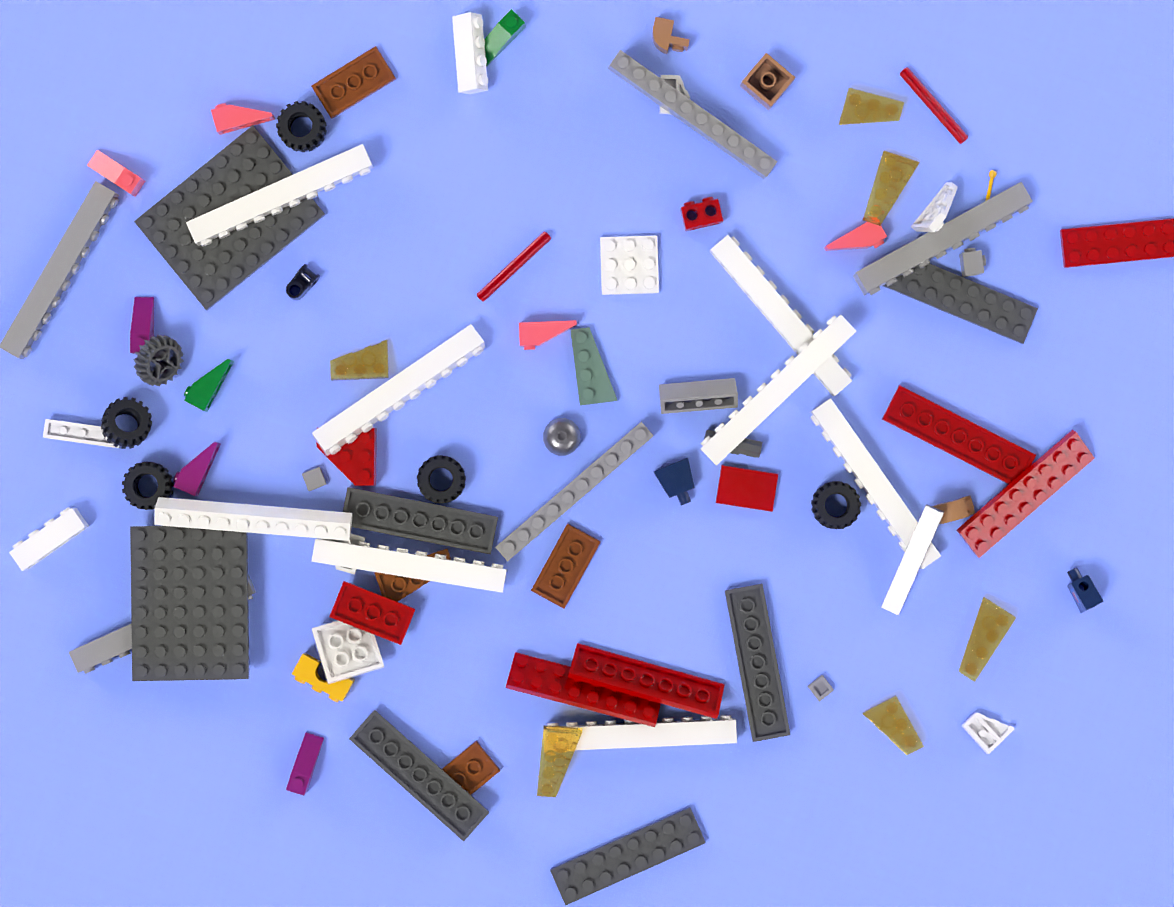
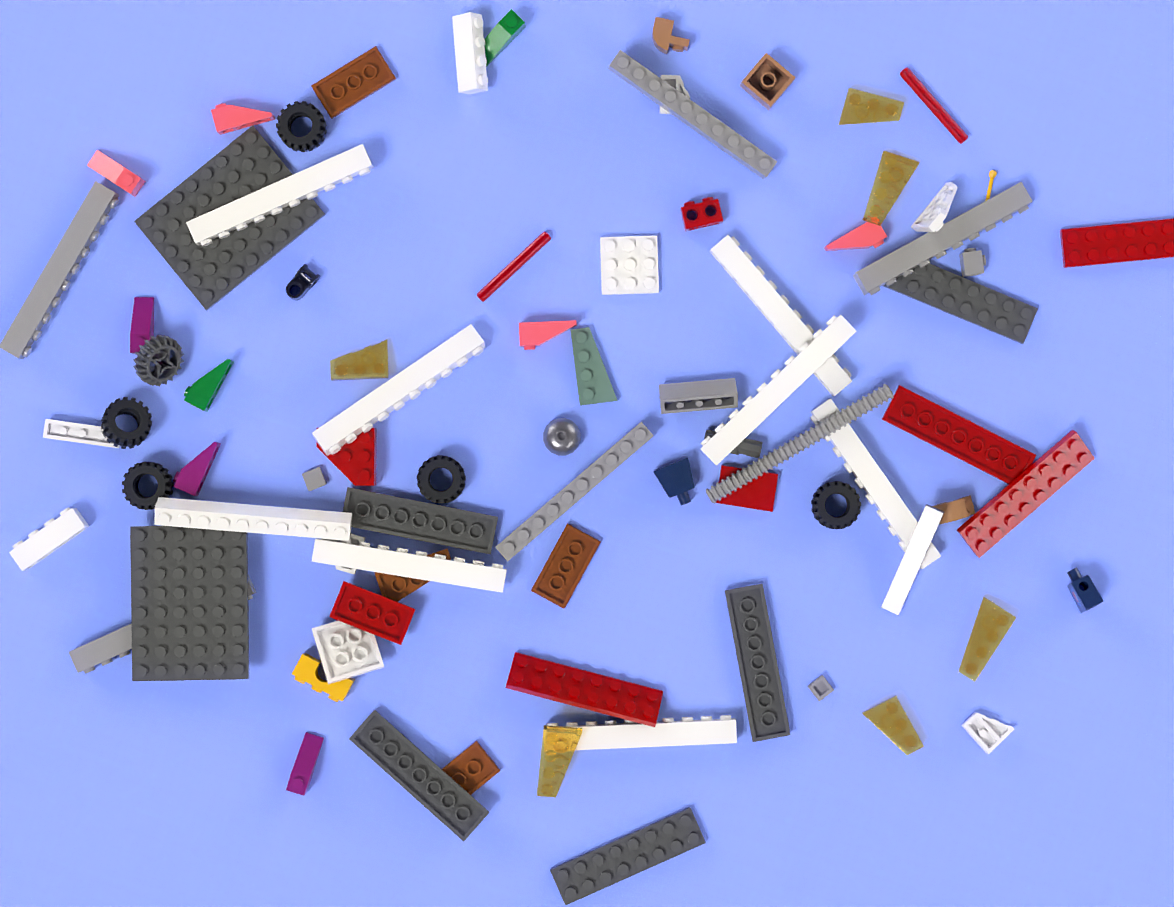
red plate [568,643,725,719] -> none
none -> light grey piece [706,383,894,504]

